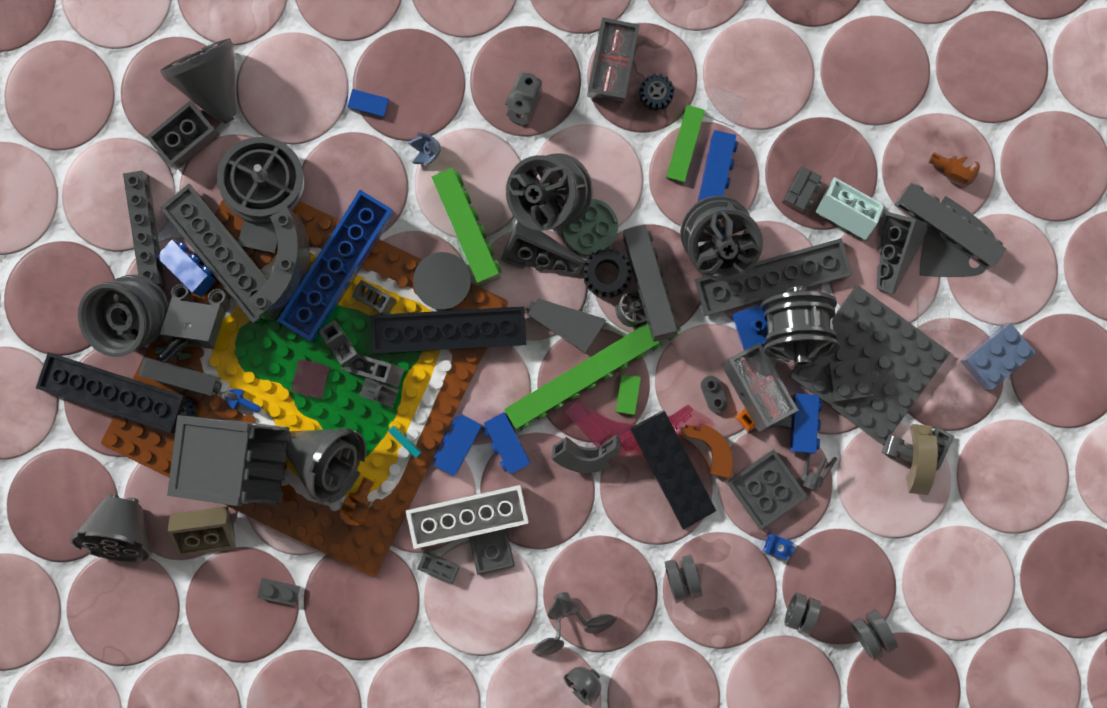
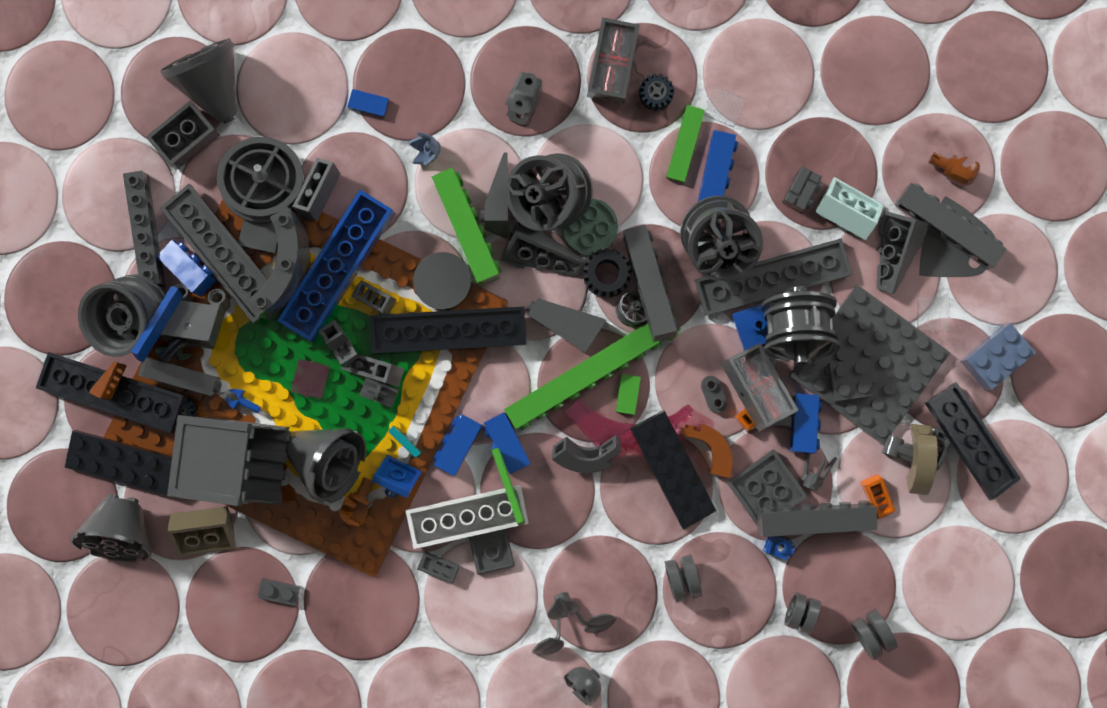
none -> black plate [65,430,172,495]
none -> dark orange slope [89,361,127,400]
none -> blue tile [131,286,183,362]
none -> dark grey brick [292,158,341,222]
none -> blue tile [372,455,422,498]
none -> dark grey wedge [481,152,508,238]
none -> bright green tile [492,448,526,526]
none -> dark grey brick [757,500,877,537]
none -> orange slope [860,474,896,519]
none -> black plate [925,382,1021,501]

